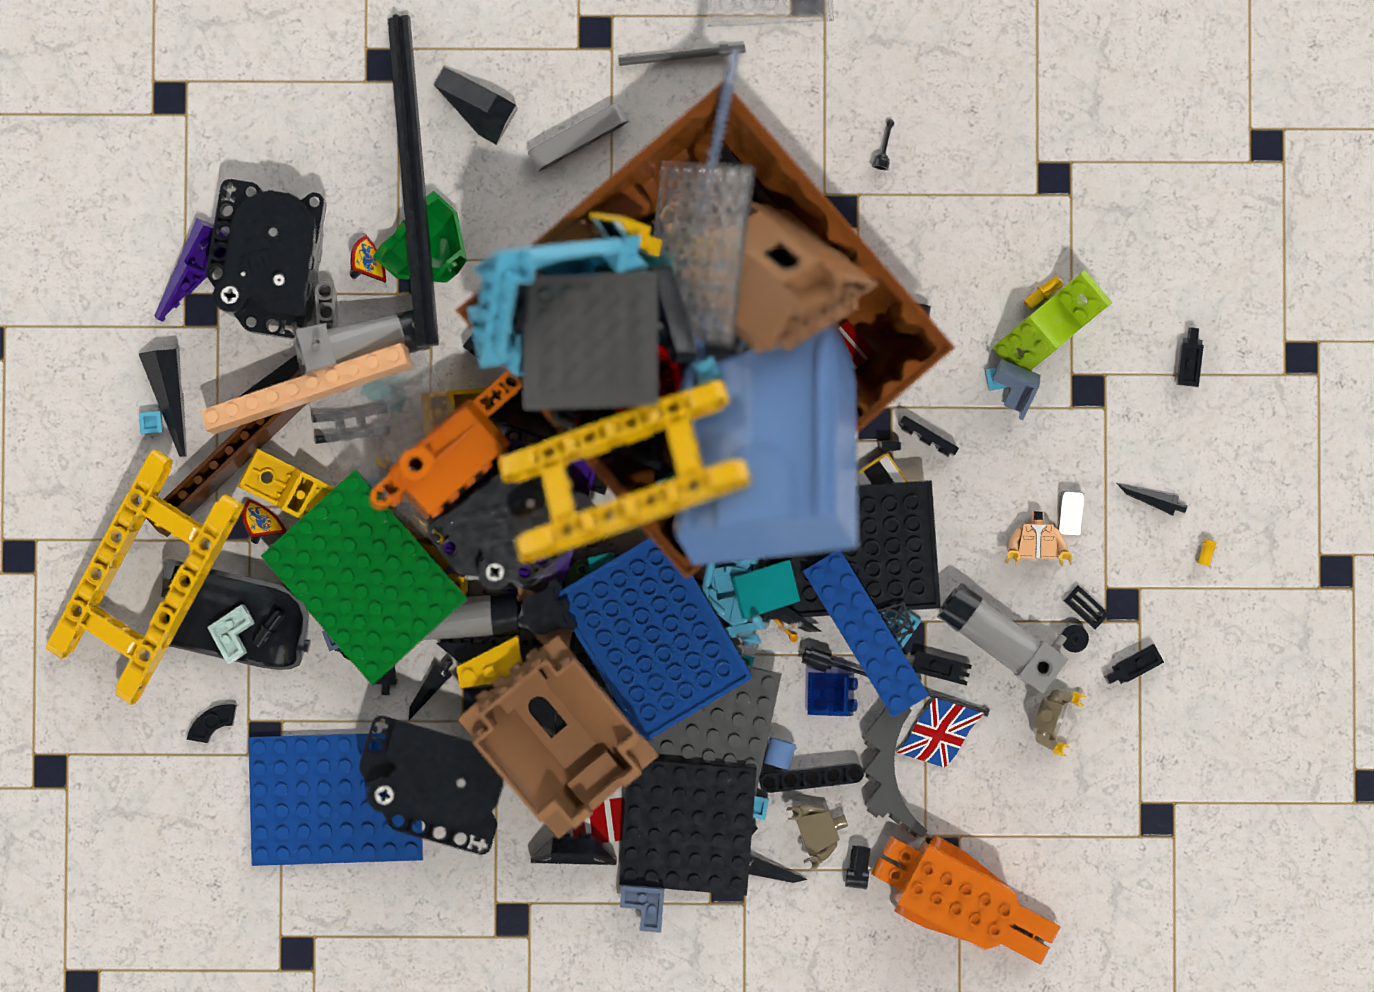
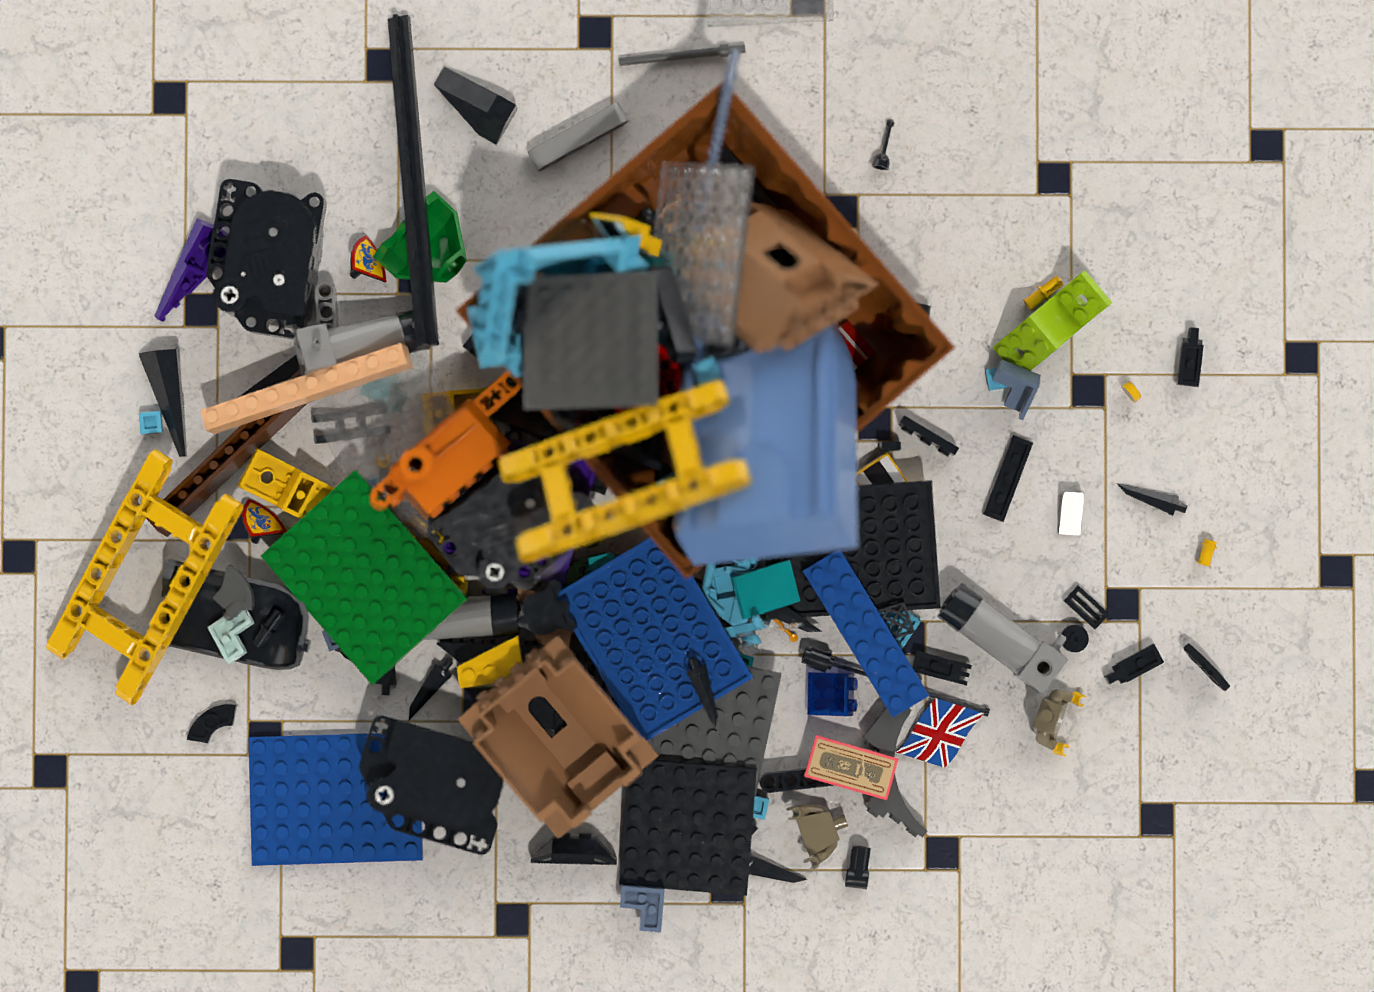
red sticker [567,797,625,843] -> none
medium blue piece [763,737,797,770] -> none
orange piece [871,835,1061,965] -> none
light nougat torso [1005,511,1072,566] -> none
none -> dark grey arm [213,564,255,621]
none -> black bar [635,207,656,226]
none -> black bar [686,656,718,729]
none -> tile [804,735,899,800]
none -> black tile [983,435,1033,522]
none -> yellow tile [1121,381,1141,403]
none -> black tile [1183,643,1230,691]

